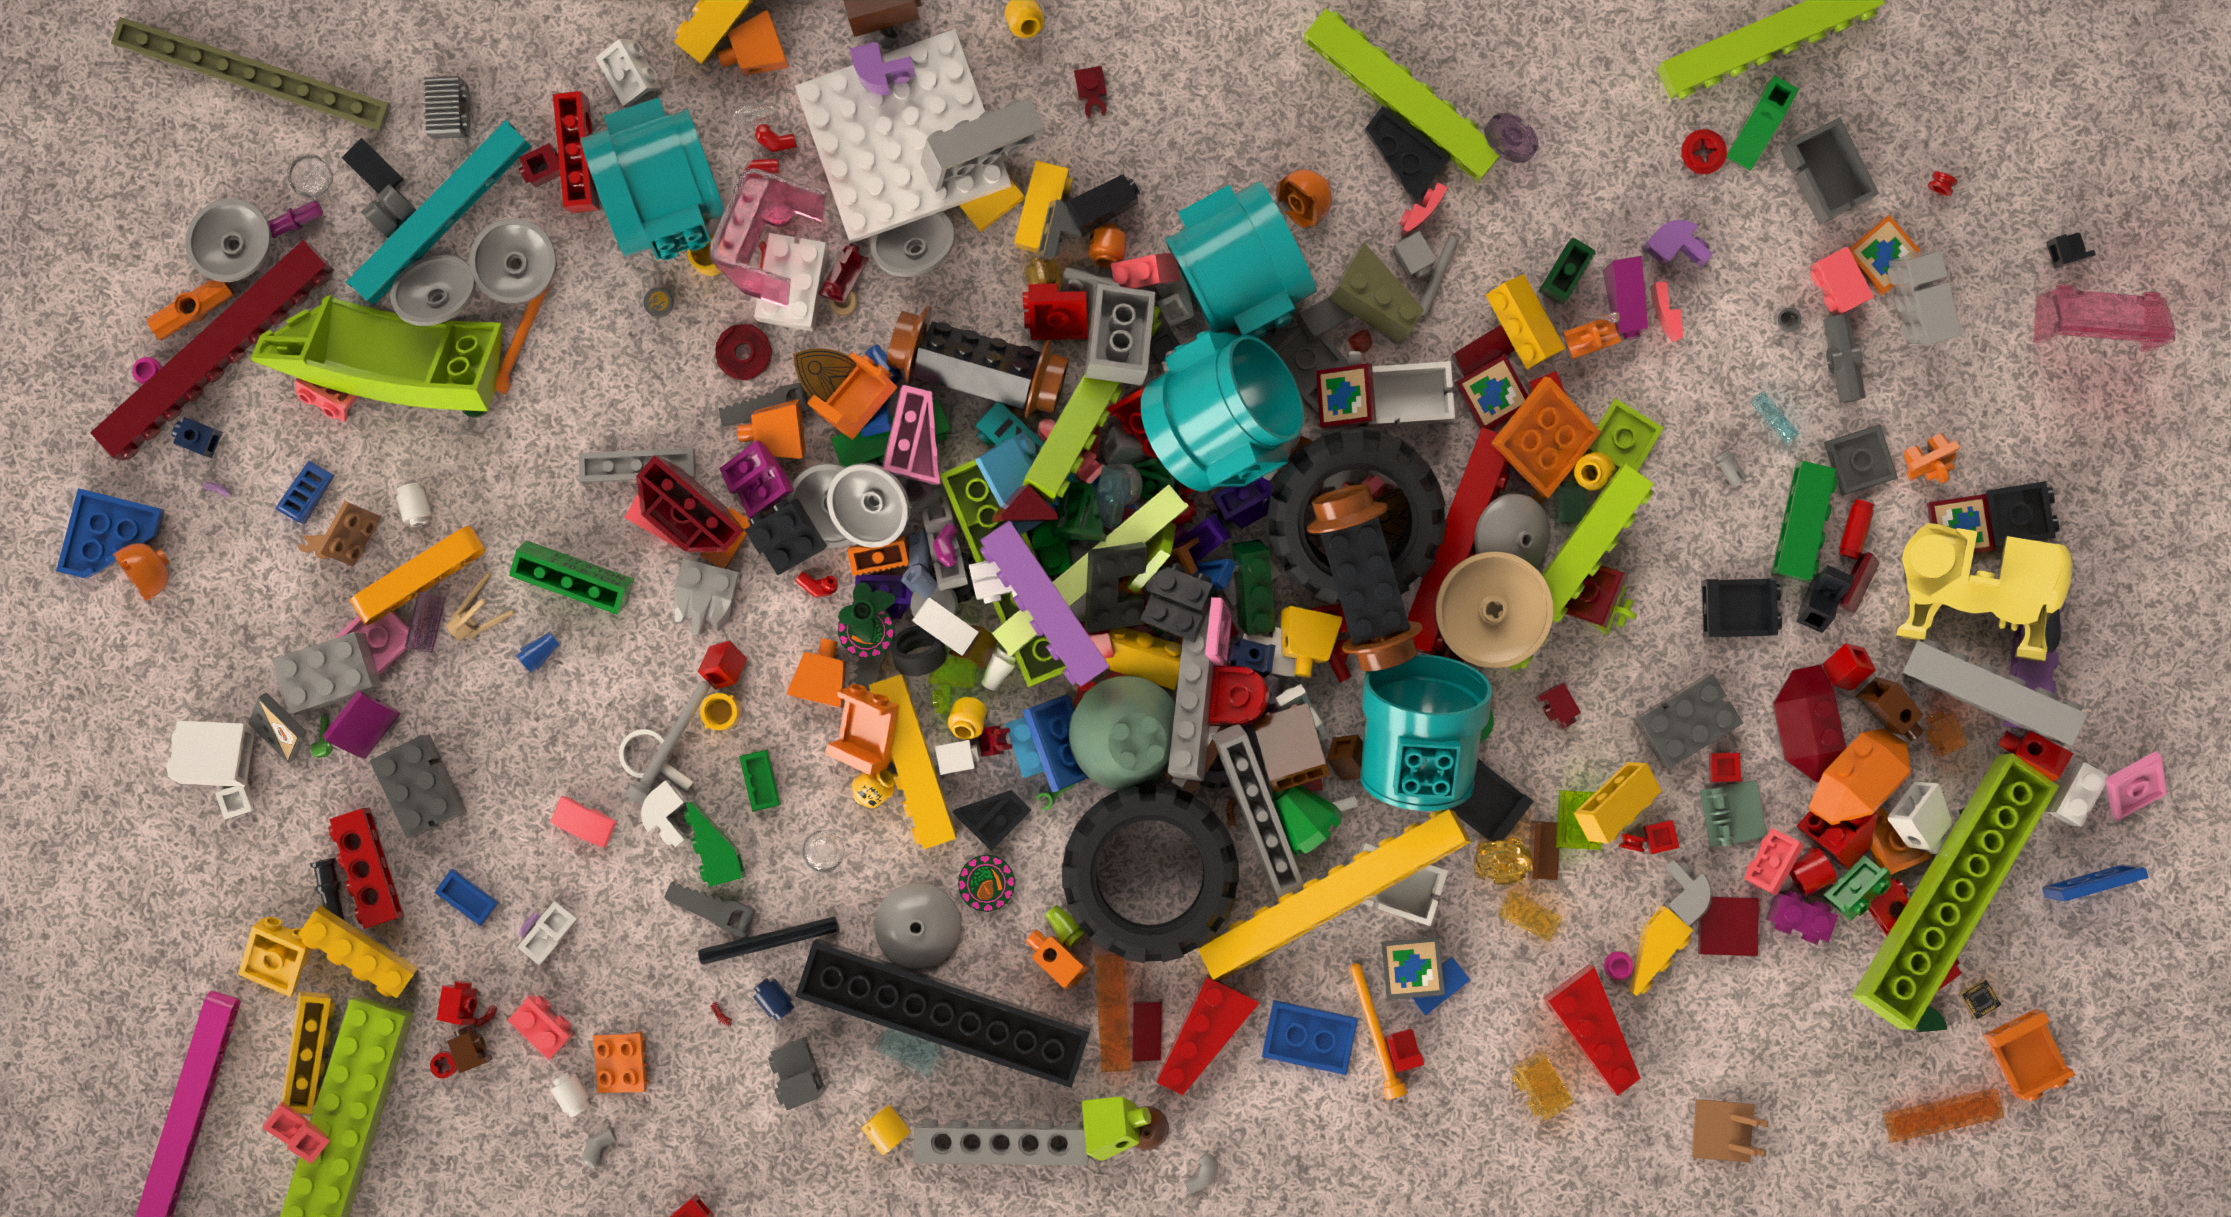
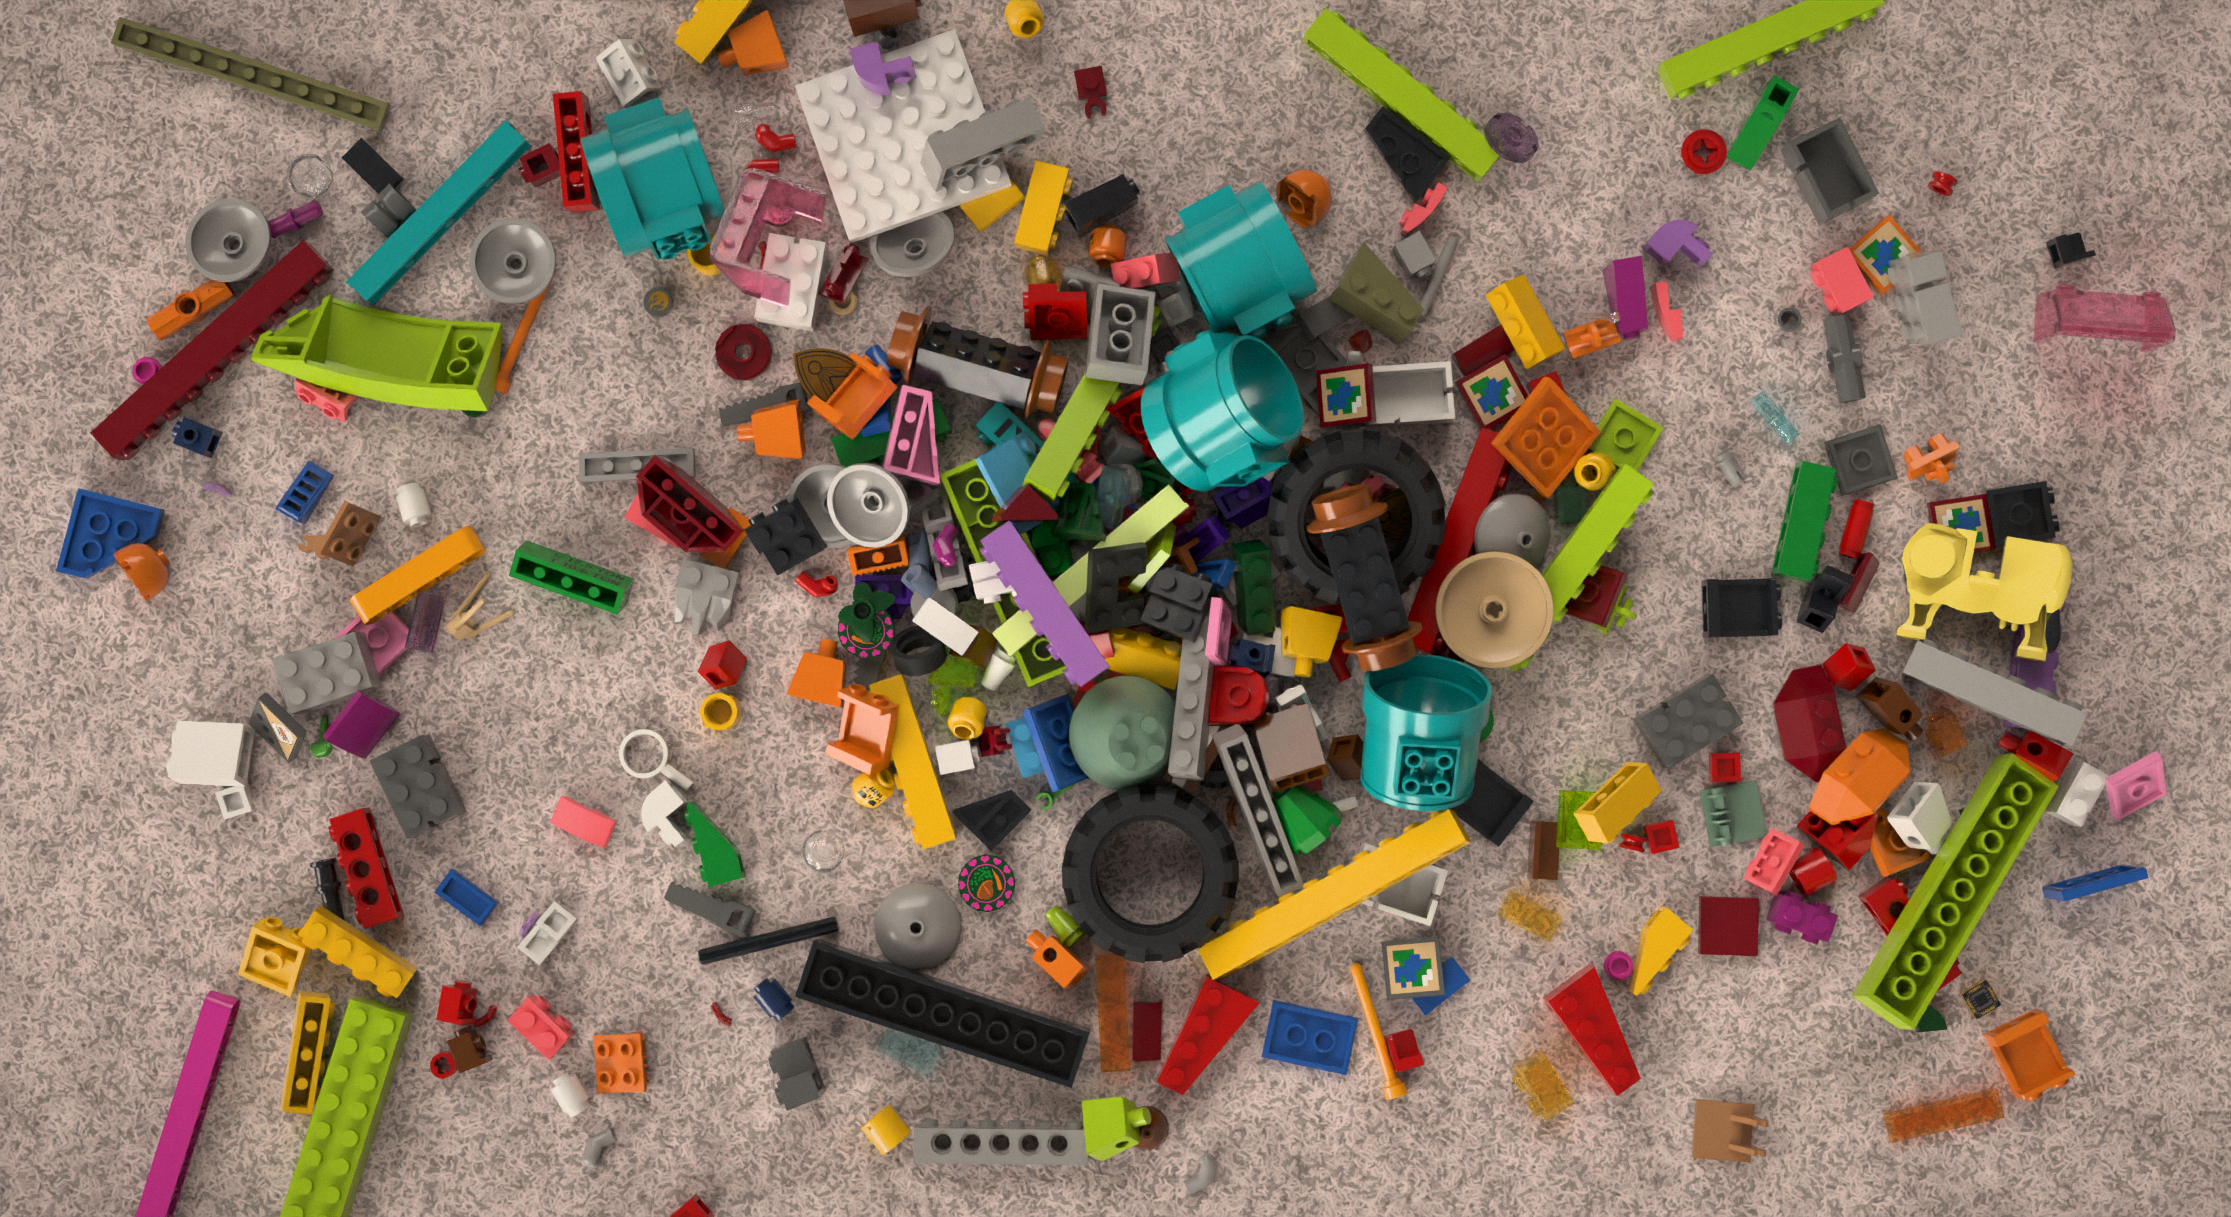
coral slope [263,1101,330,1164] -> none
light grey dish [390,254,476,326] -> none
dark grey brick [424,76,471,139] -> none
blue cone [515,632,560,673] -> none
light grey piece [625,681,710,805] -> none
magenta slope [719,441,794,518] -> none
green plate [739,749,781,812] -> none
dark grey slope [1036,199,1082,261] -> none
clear yellow plate [1474,837,1533,885] -> none
dark red brick [1535,683,1581,729] -> none
dark green brick [1539,237,1596,305] -> none
light grey brick [1665,860,1713,927] -> none
green bracket [1824,855,1892,921] -> none

